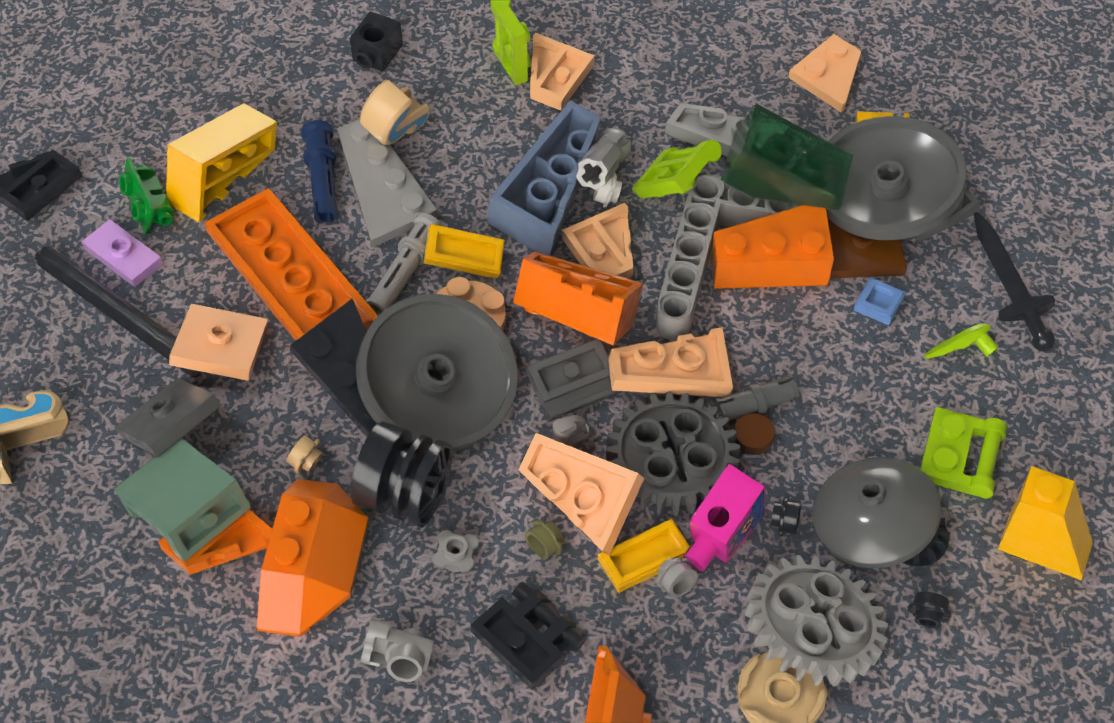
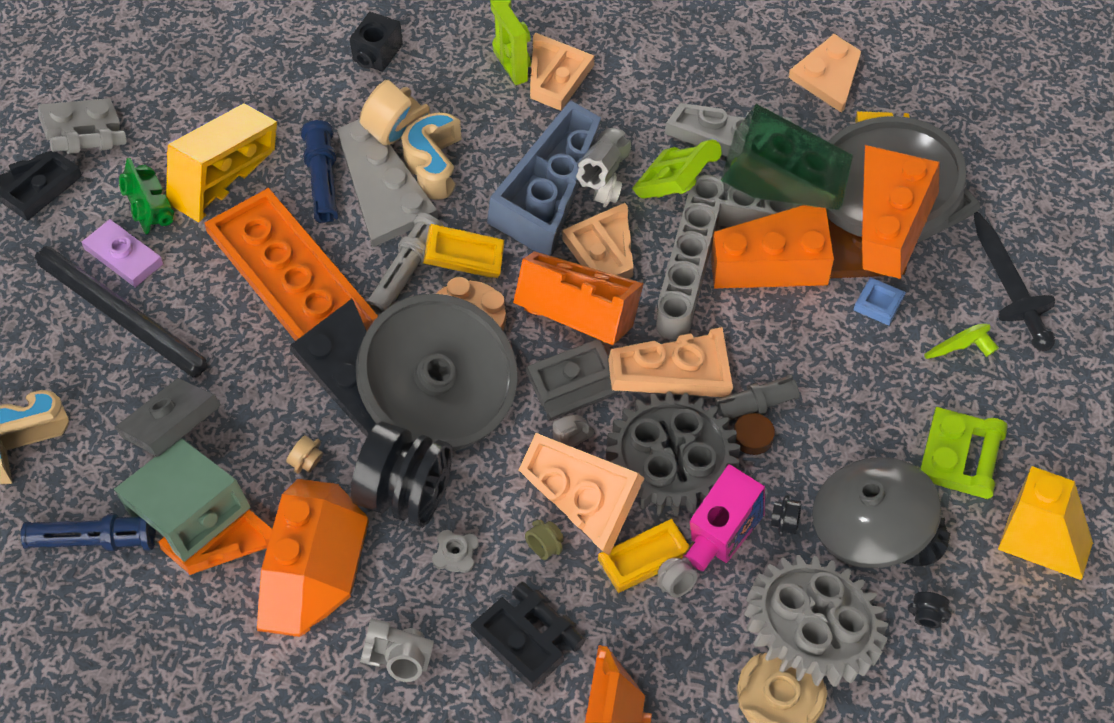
light nougat plate [169,304,268,381] -> none
none -> dark blue pin [21,513,156,552]
none -> light grey plate [38,98,126,154]
none -> tan animal [401,112,461,200]
none -> orange wedge [862,145,940,279]

